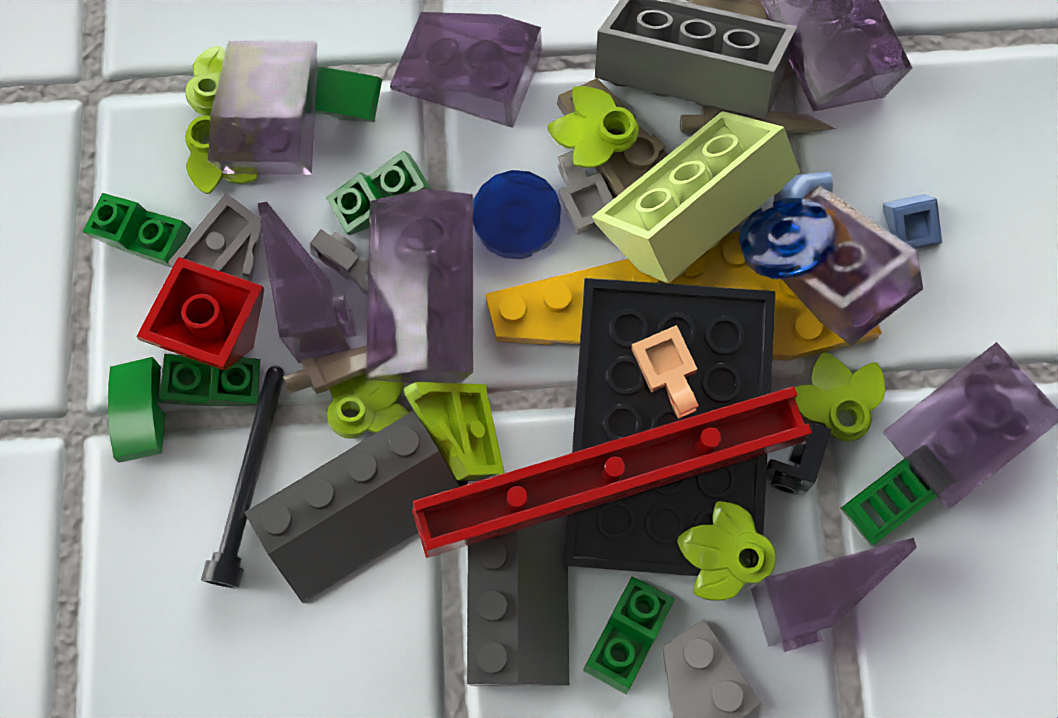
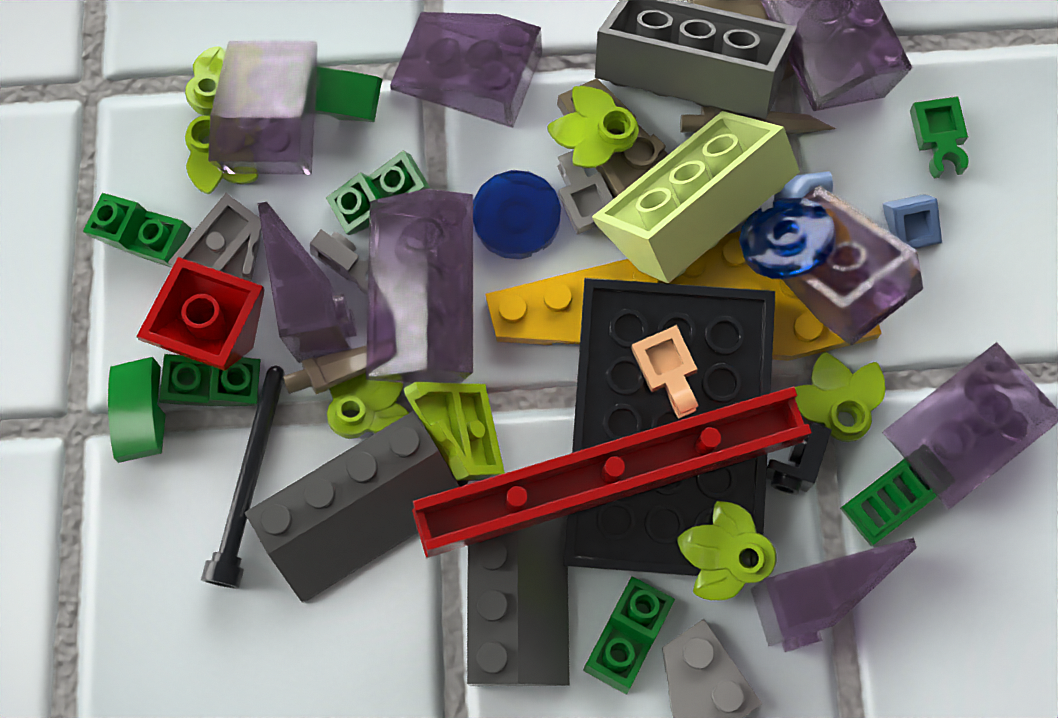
none -> green plate [909,96,969,179]

